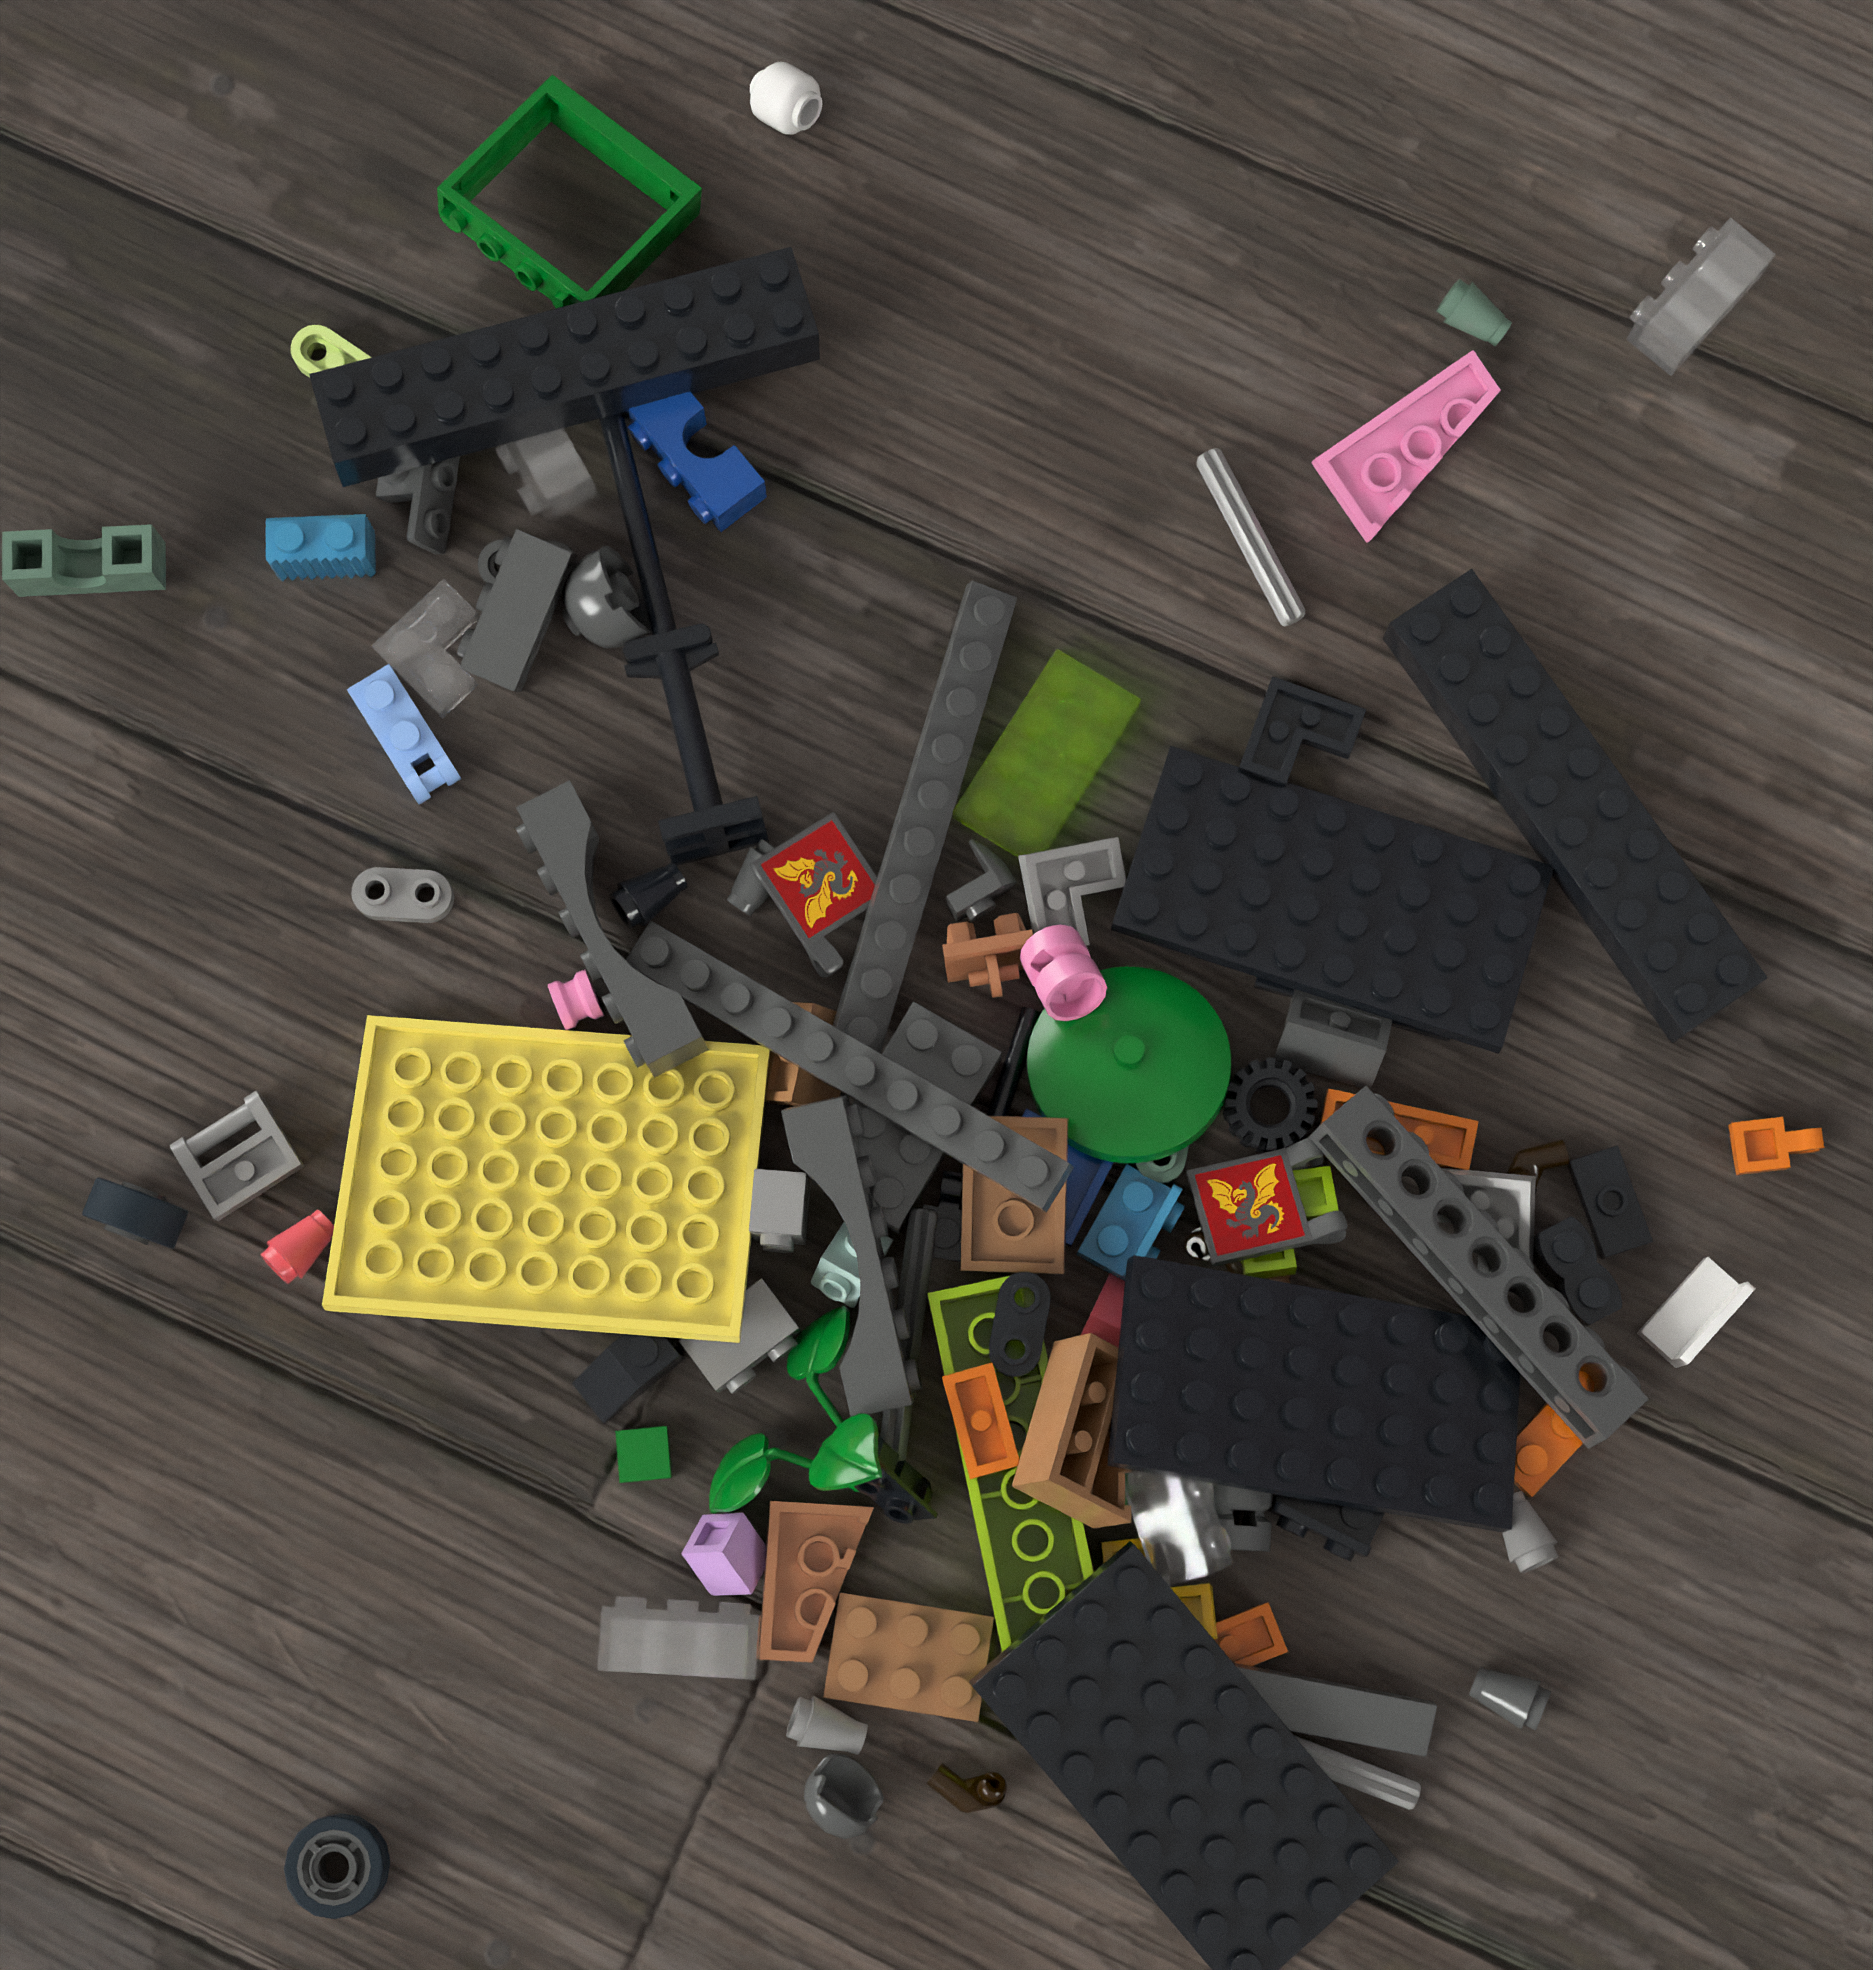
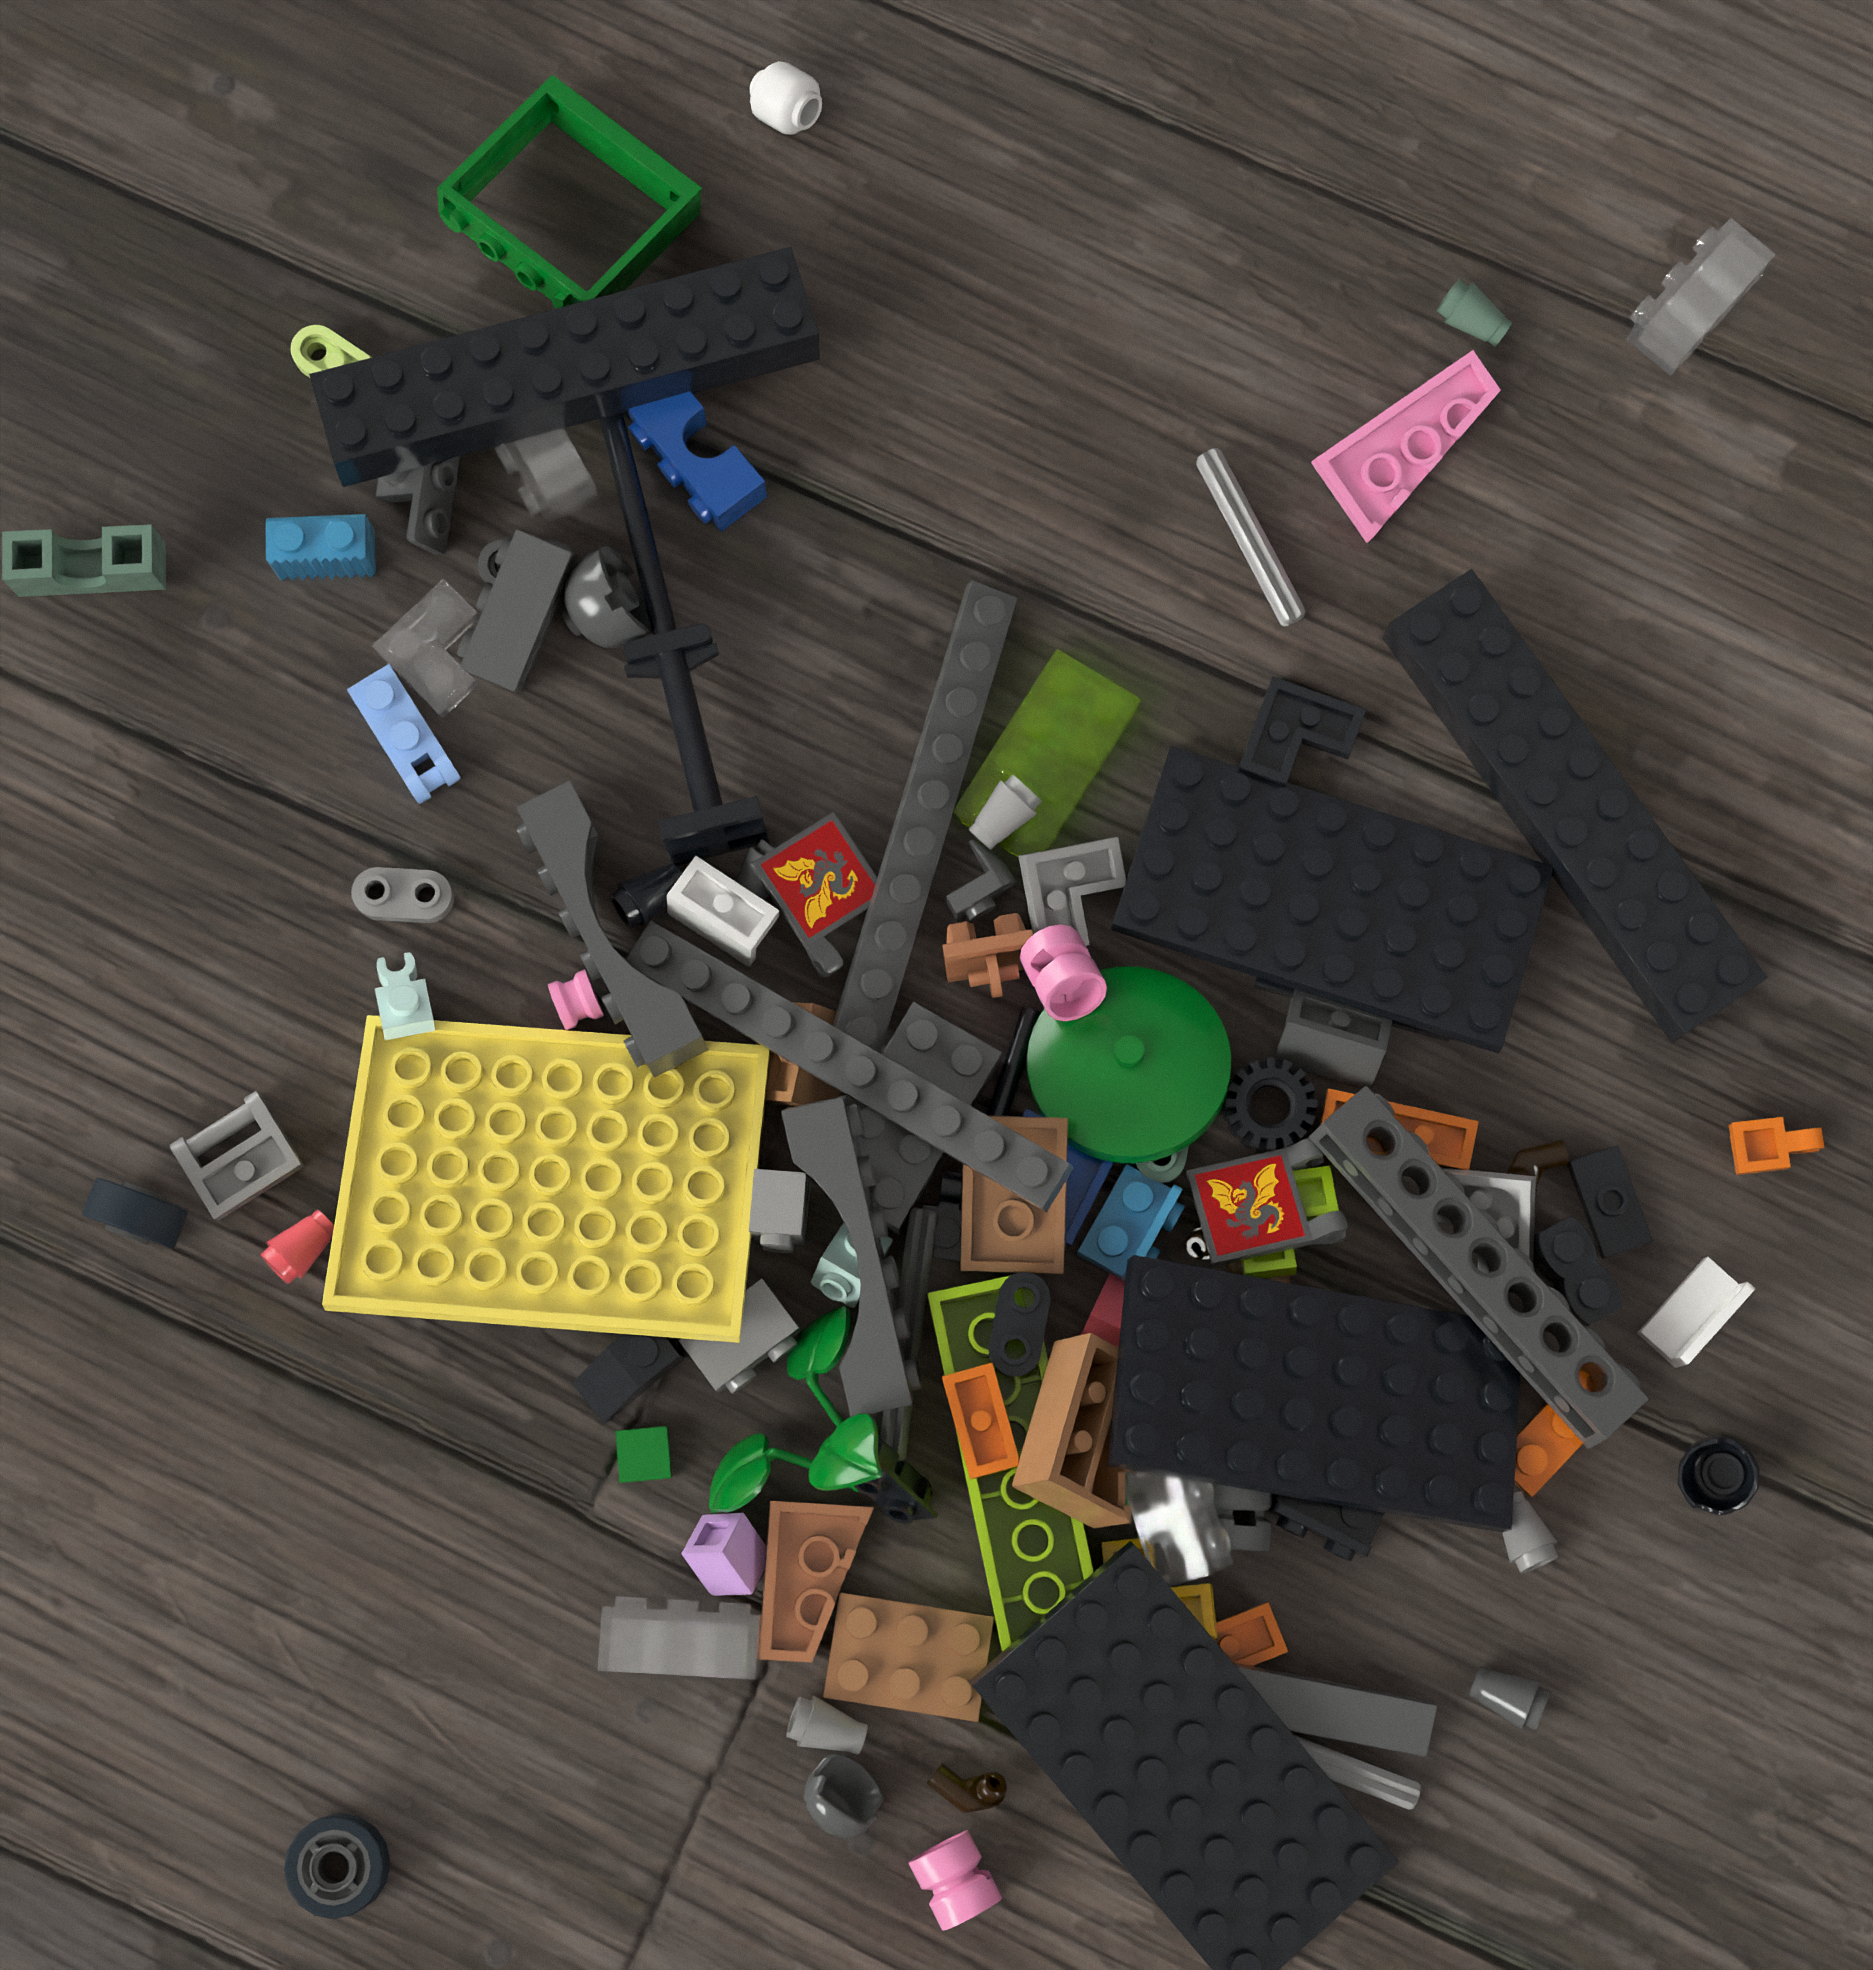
none -> light aqua plate [375,952,435,1040]
none -> white panel [667,856,779,967]
none -> bright pink wheel [908,1830,1003,1931]
none -> light grey cone [969,774,1042,850]
none -> black hair [1678,1435,1760,1515]

